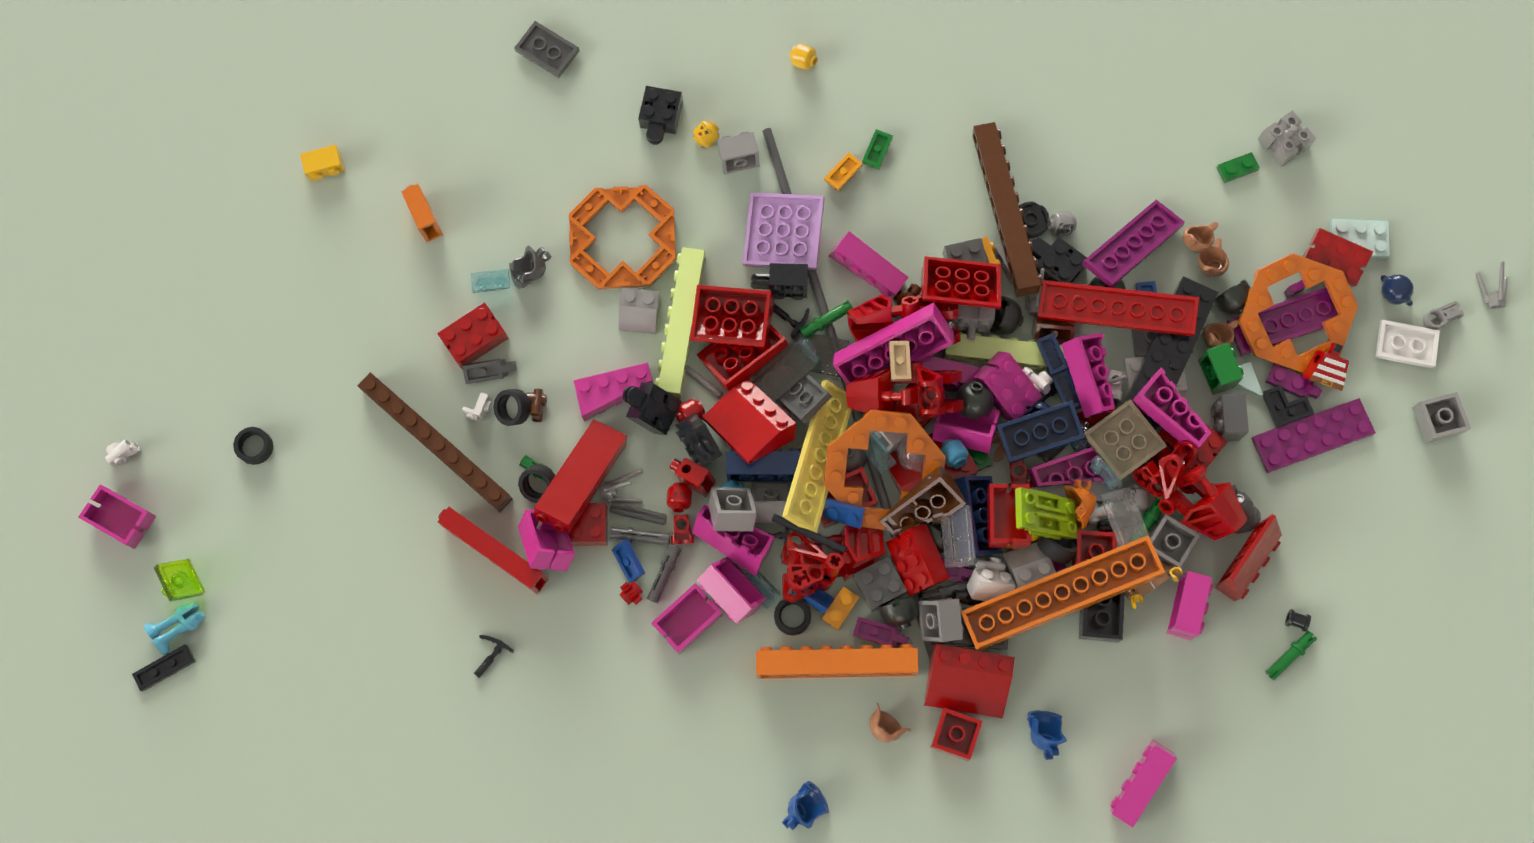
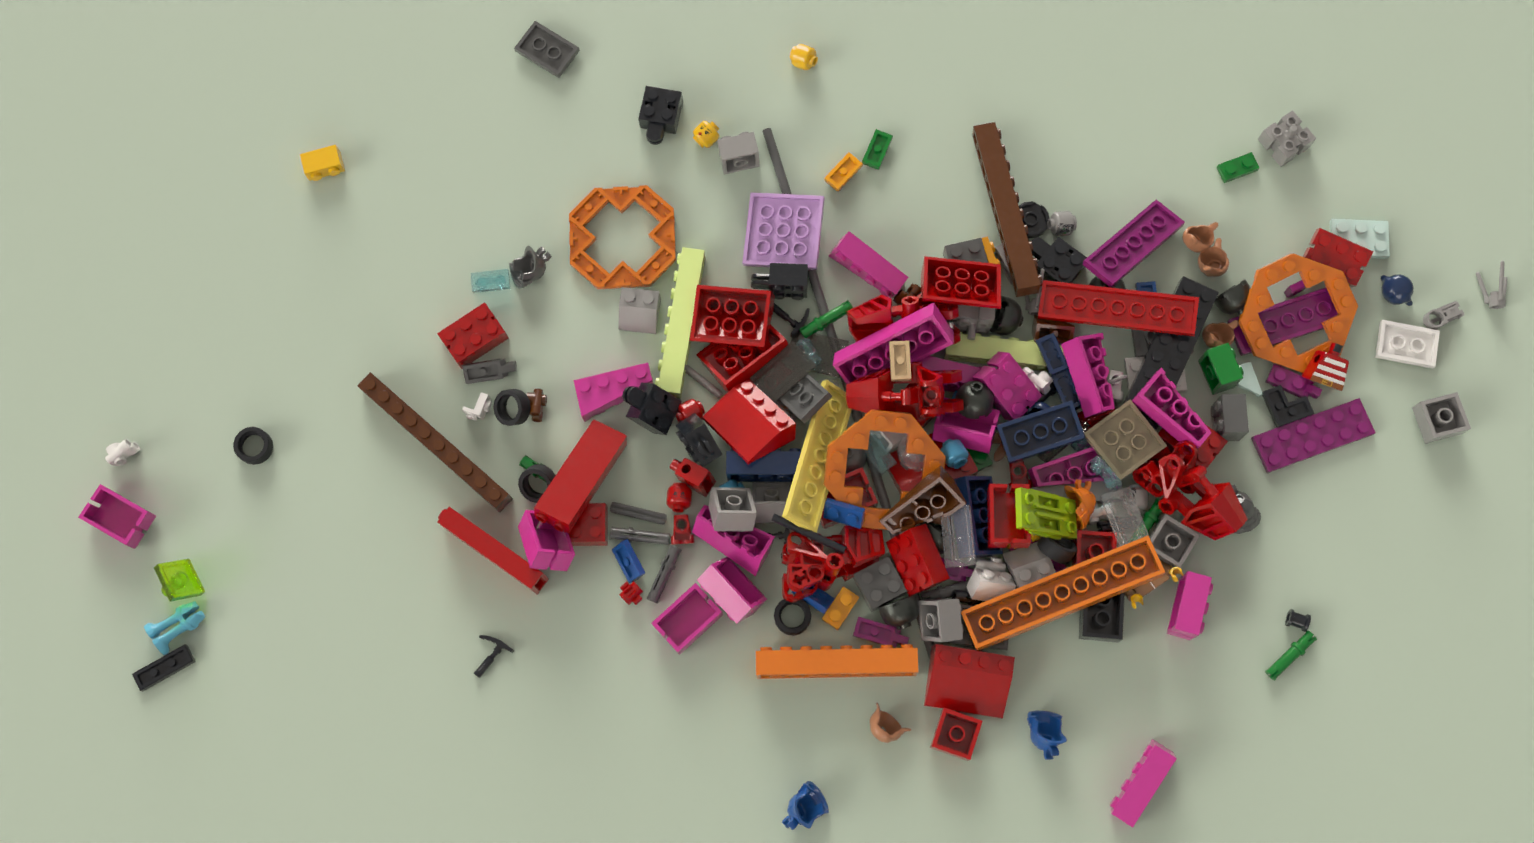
orange brick [401,184,443,243] -> none
light grey plant [599,470,643,503] -> none
clear light blue plate [745,571,781,609] -> none
red slope [1215,514,1282,601] -> none

